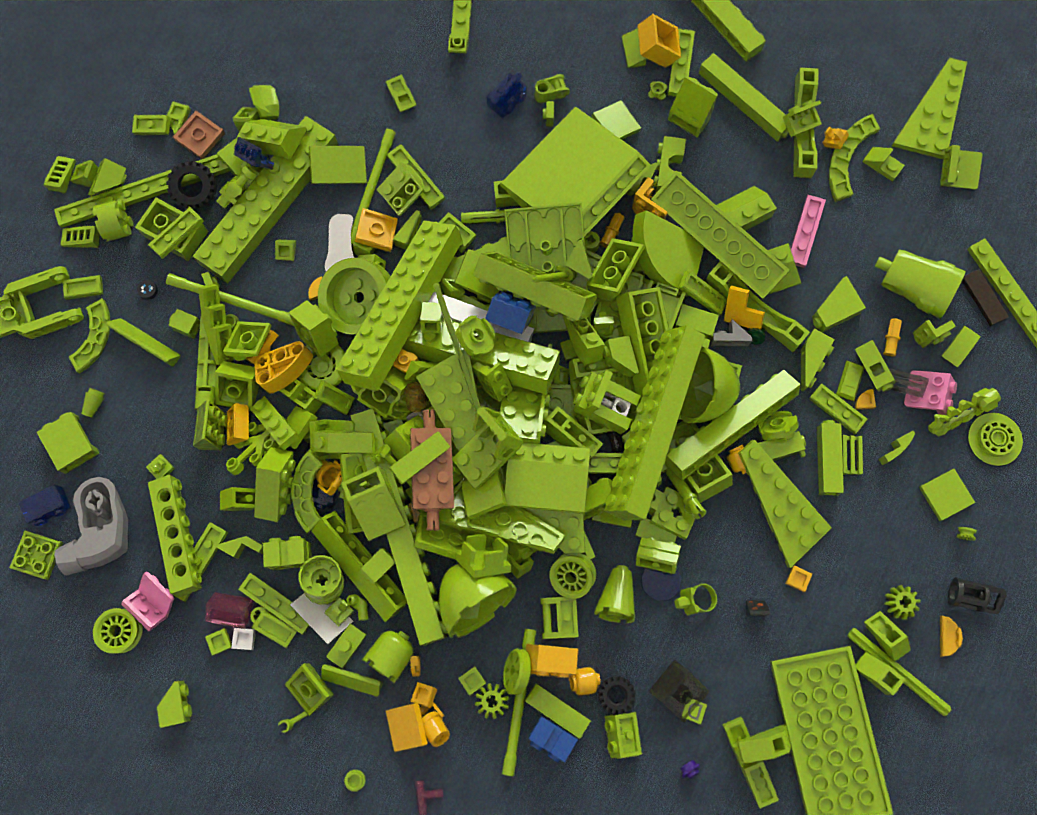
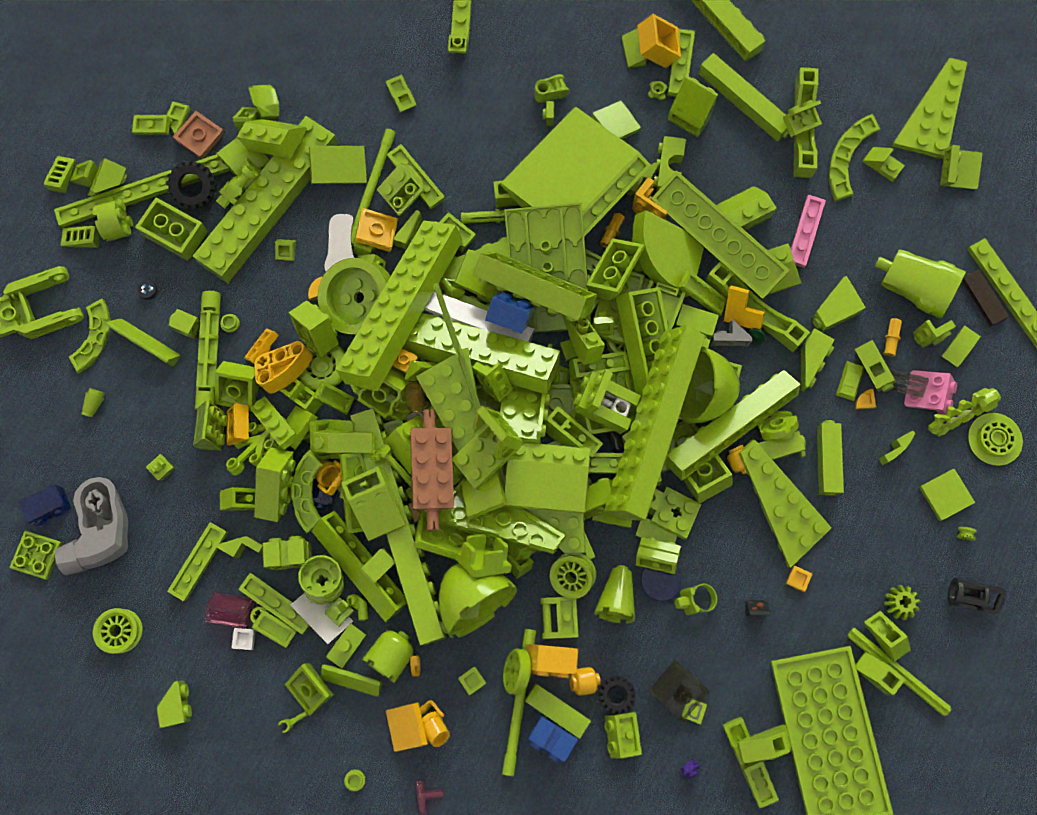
lime panel [37,412,100,474] -> none
lime tile [63,275,103,300] -> none
bright pink bracket [121,572,174,631] -> none
lime tile [148,207,204,259] -> none
lime brick [148,475,202,597] -> none
lime piece [166,273,294,326] -> none
lime slope [198,284,234,365] -> none
lime plate [201,272,220,287] -> none
lime plate [205,628,232,656] -> none
lime slope [223,321,272,361] -> none
clear blue bracket [233,137,274,170] -> none
lime tile [389,431,450,485] -> none
yellow tile [410,682,437,709] -> none
lime brick [420,302,443,334] -> none
lime plate [455,315,495,357] -> none
lime gear [475,683,509,719] -> none
clear blue brick [486,72,527,118] -> none
lime piece [529,266,576,283] -> none
lime slope [565,239,593,279] -> none
lime wheel [585,231,600,253] -> none
lime slope [602,336,639,378] -> none
lime pin [666,468,706,519] -> none
lime tile [809,383,868,435] -> none
yellow tile [823,127,849,149] -> none
lime tile [842,435,863,475] -> none
yellow tile [940,616,963,657] -> none

